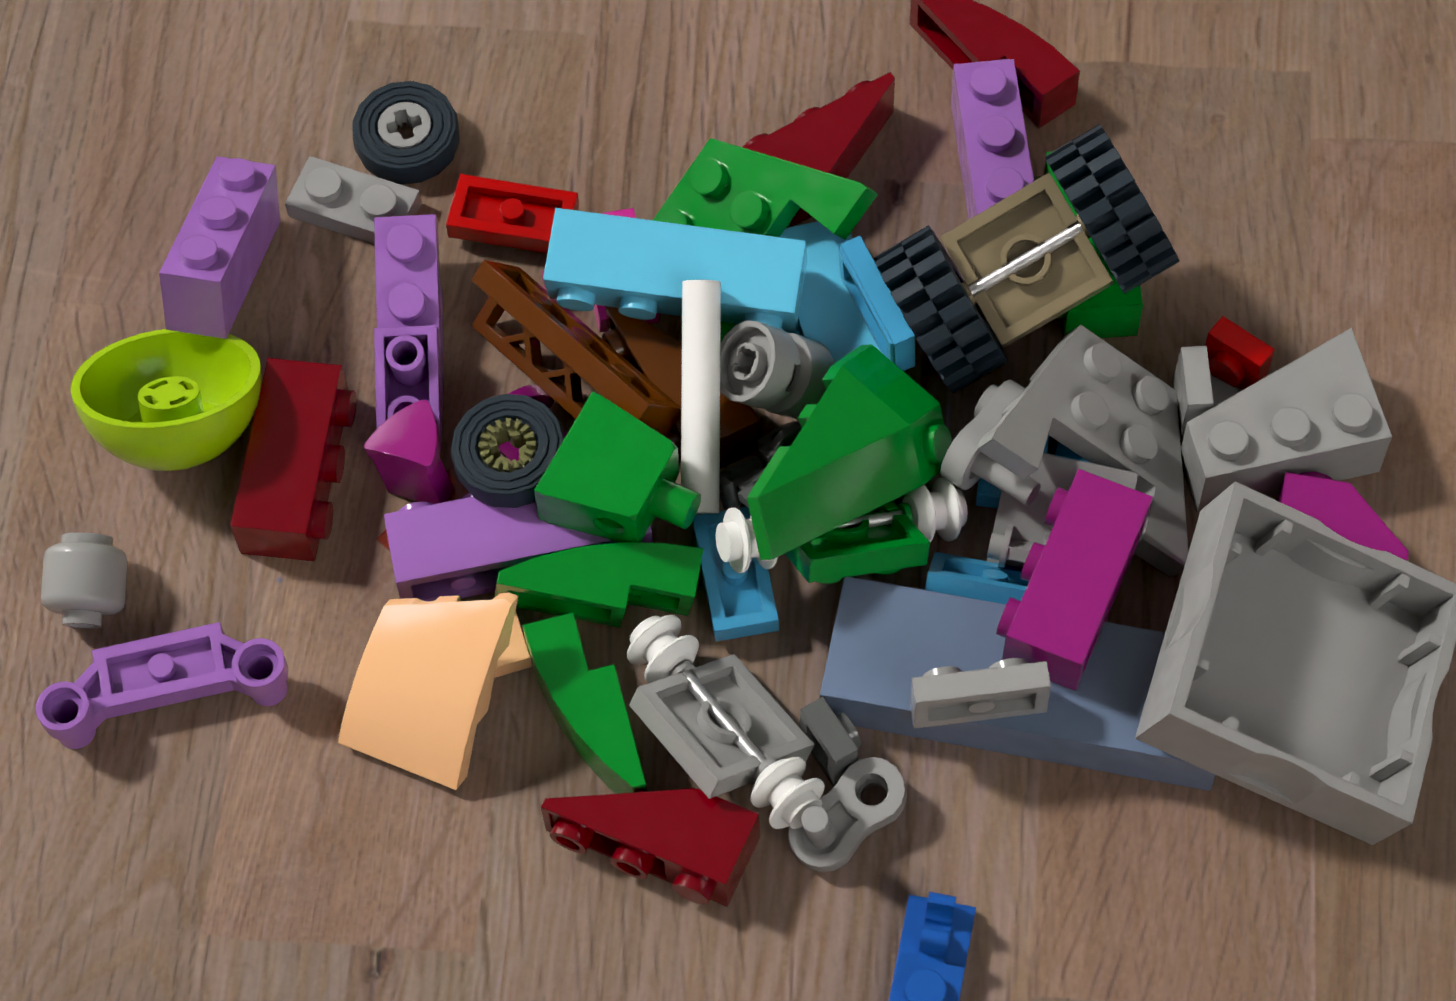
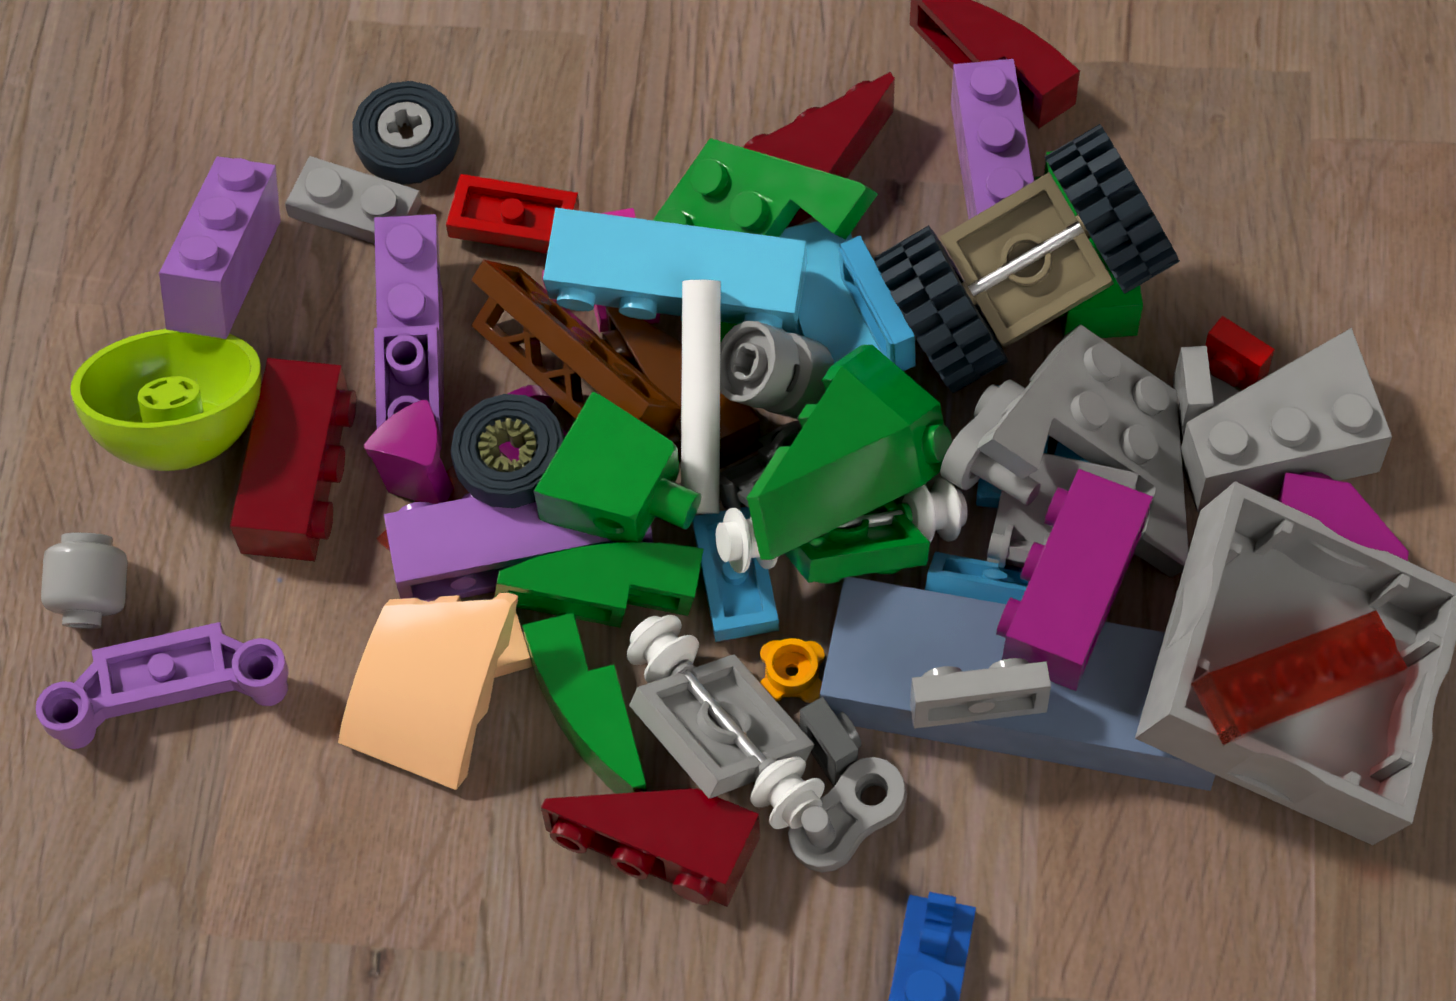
none -> light orange plate [760,638,825,703]
none -> clear red plate [1191,610,1408,746]

